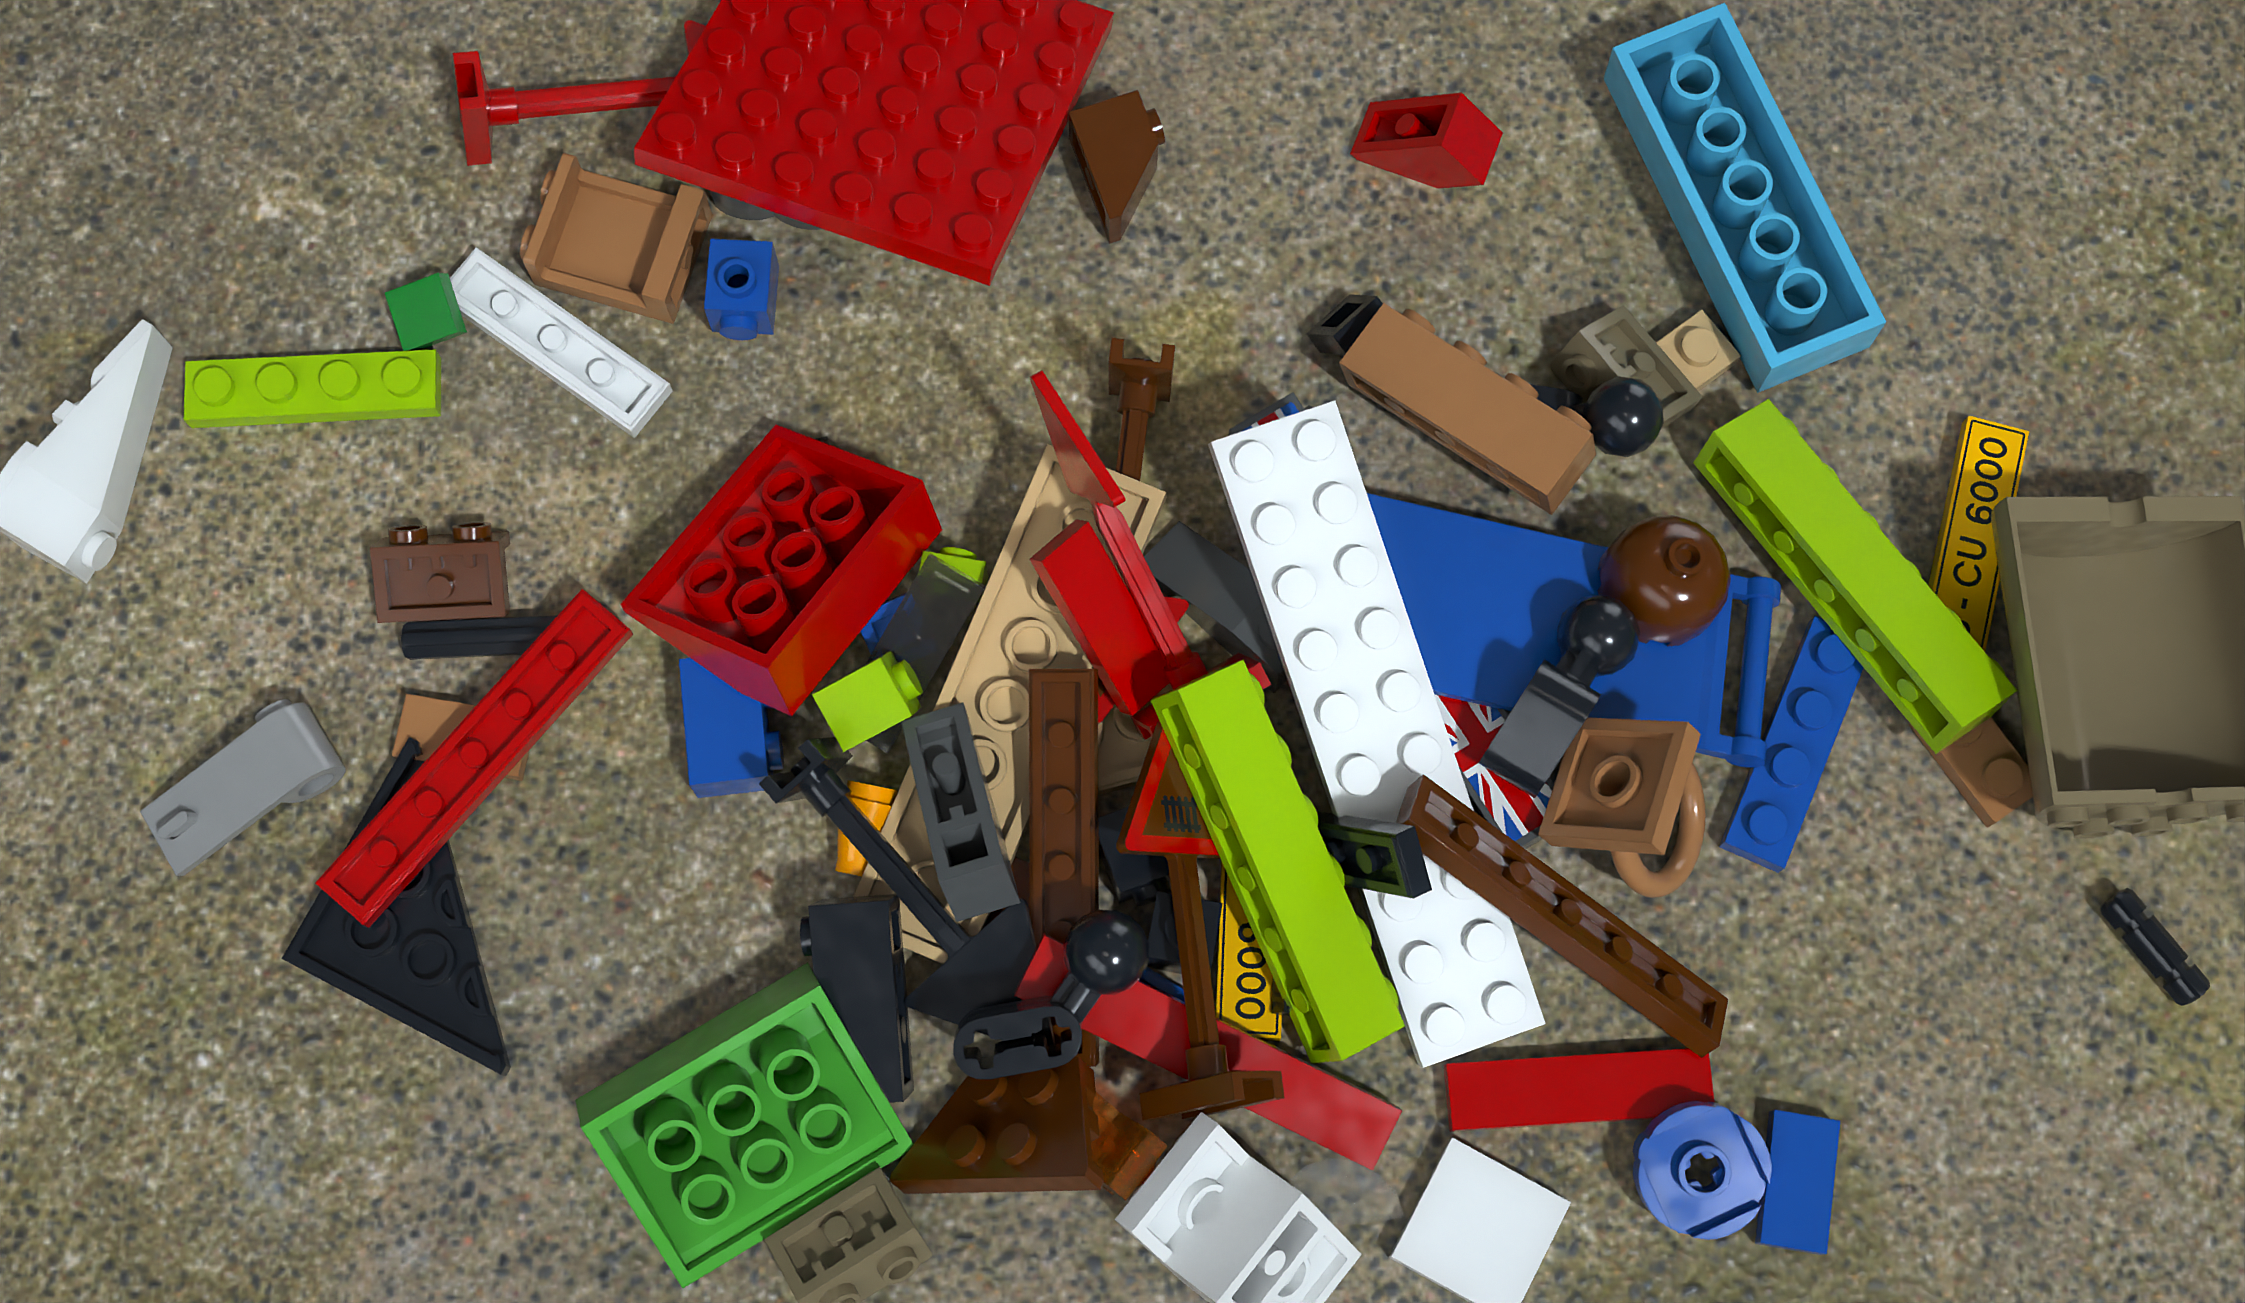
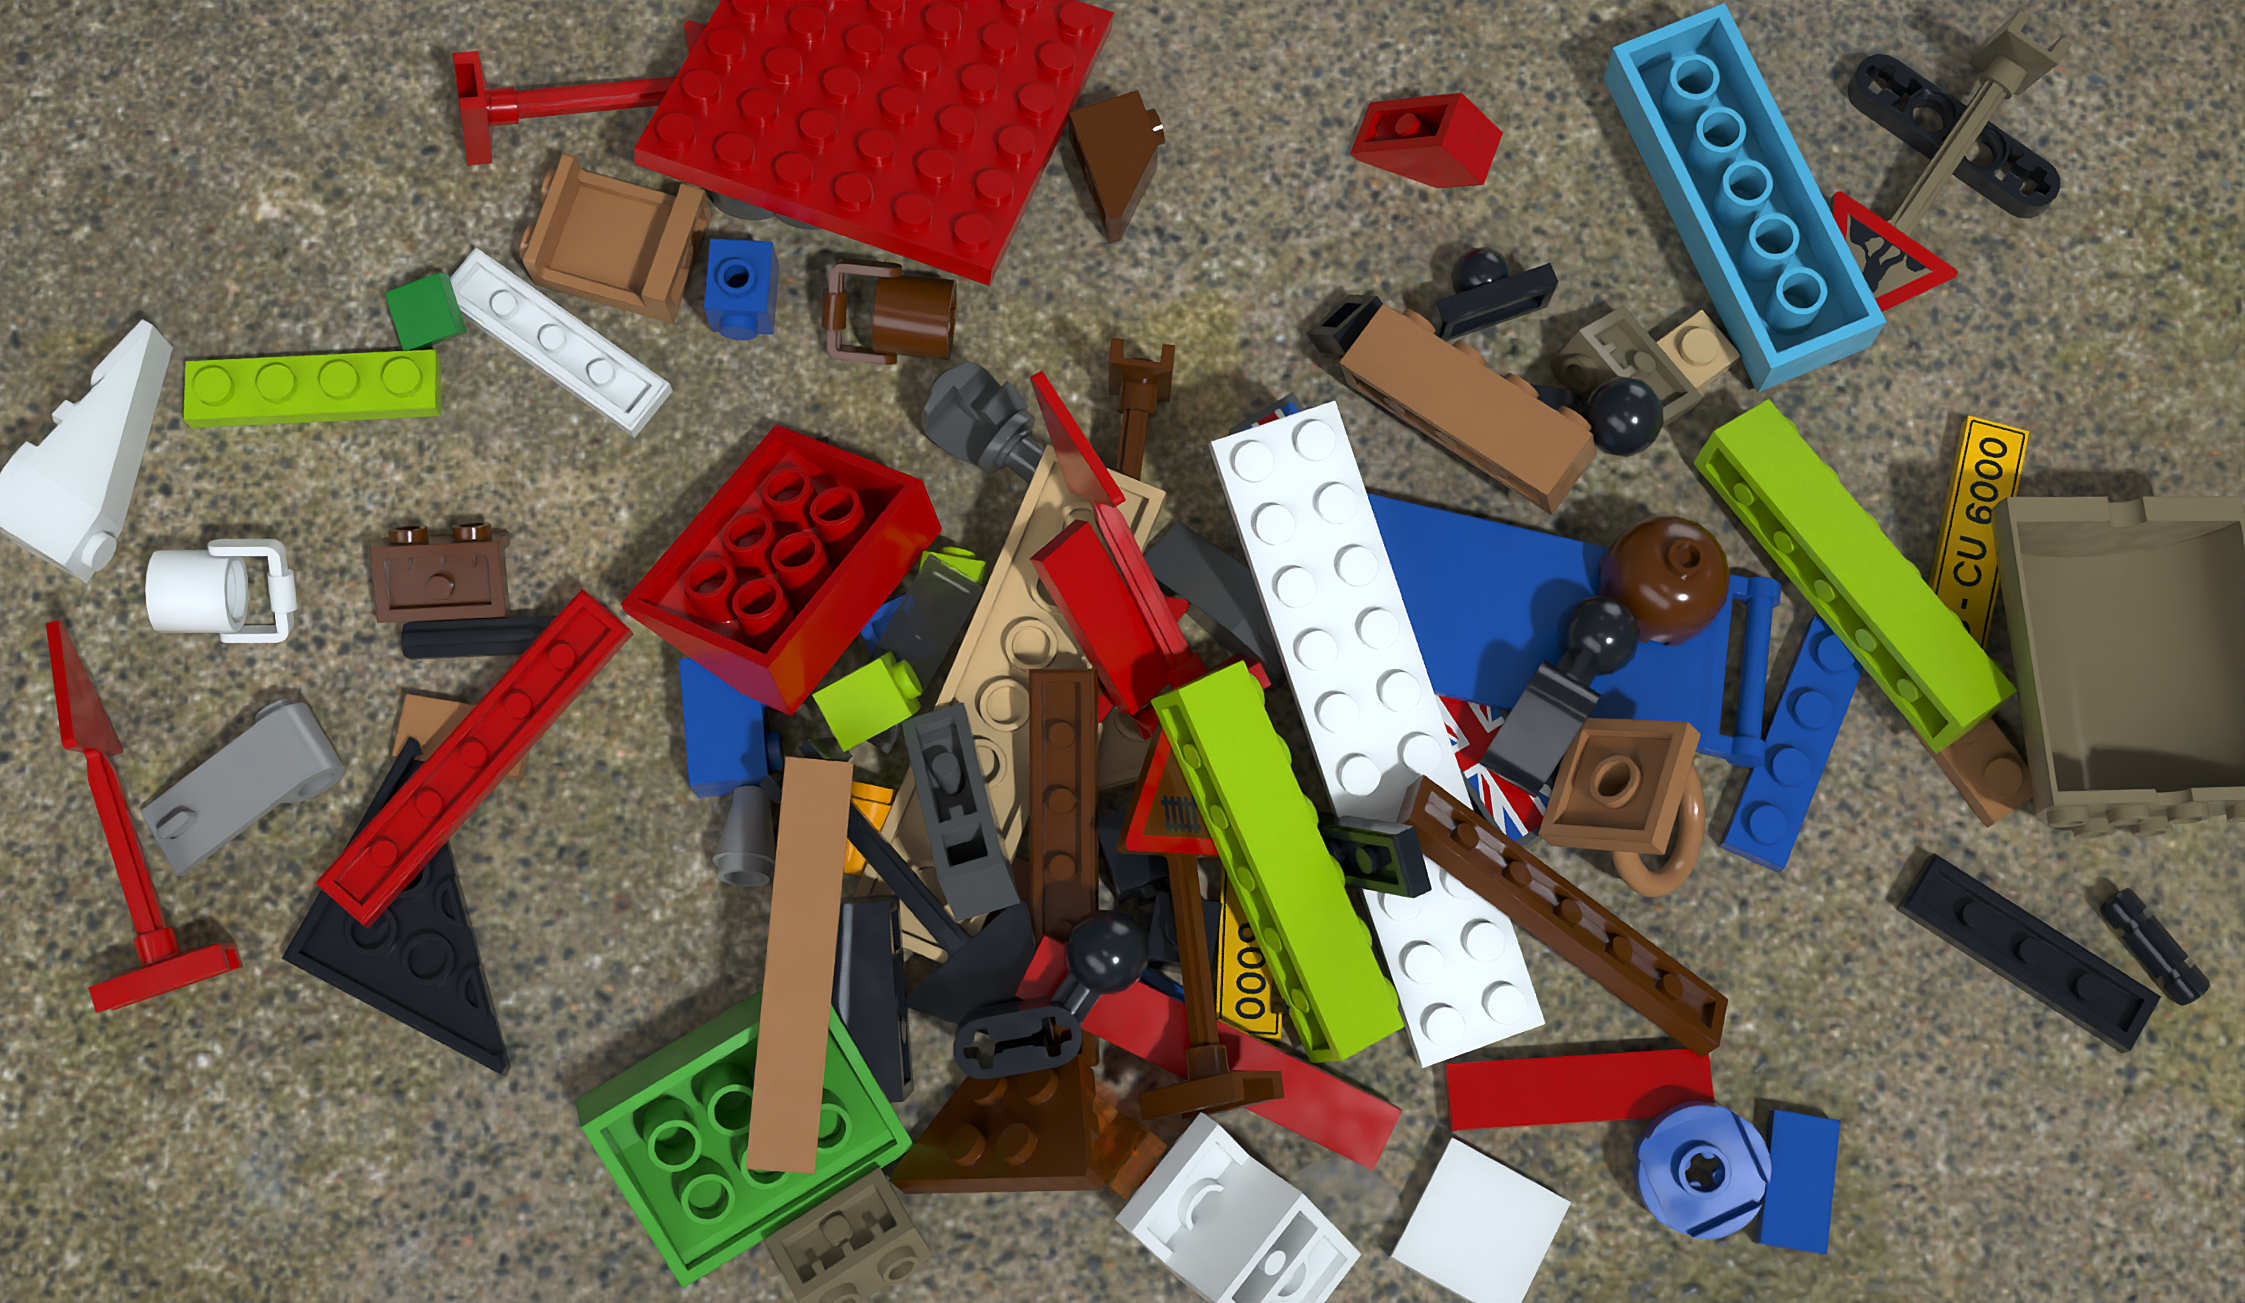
none -> red piece [46,619,243,1013]
none -> white piece [145,539,298,643]
none -> light grey cone [713,786,776,887]
none -> medium nougat tile [746,757,854,1174]
none -> reddish brown piece [821,258,957,365]
none -> dark grey piece [921,360,1045,485]
none -> black tile [1429,247,1558,342]
none -> dark tan piece [1830,10,2072,313]
none -> black beam [1848,54,2060,219]
none -> black tile [1896,853,2161,1053]

